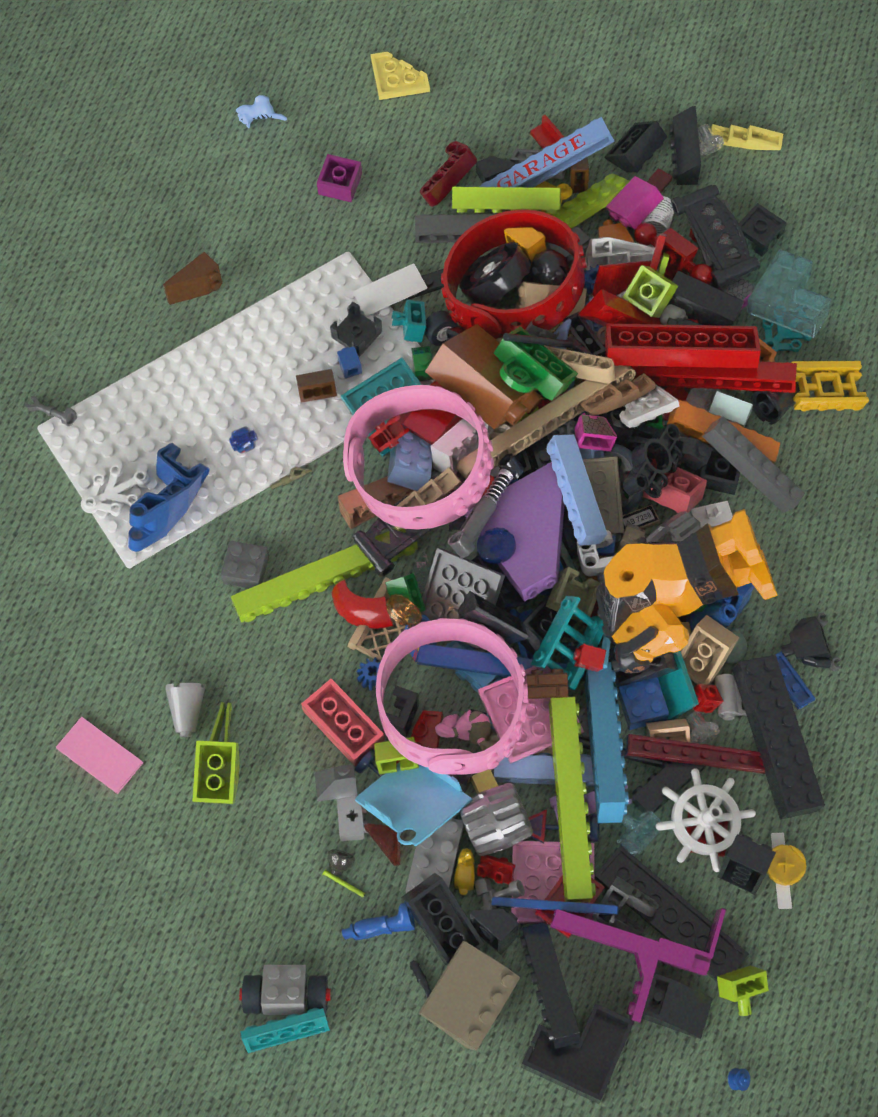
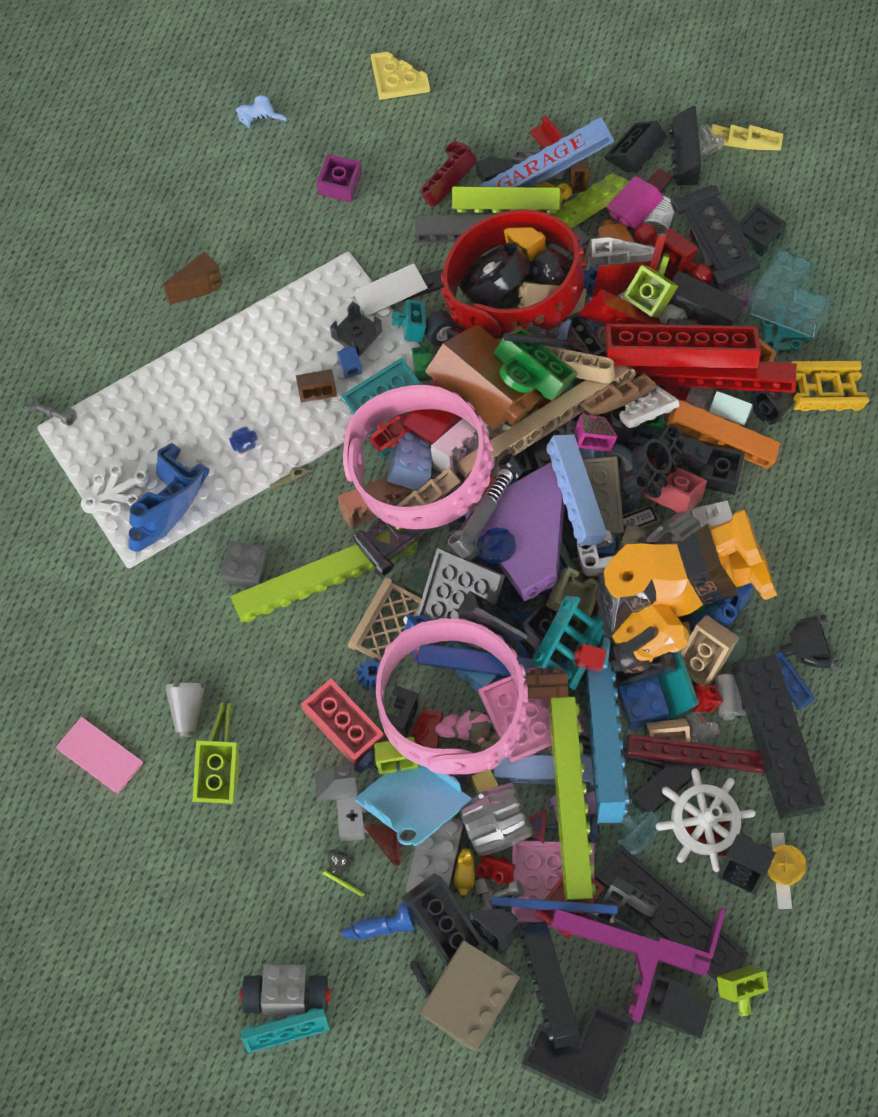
red brick [331,580,393,629] -> none
green slope [385,573,426,615] -> none
clear orange tile [385,594,422,628] -> none
dark grey brick [702,416,805,513] -> none
blue wheel [728,1068,750,1091] -> none

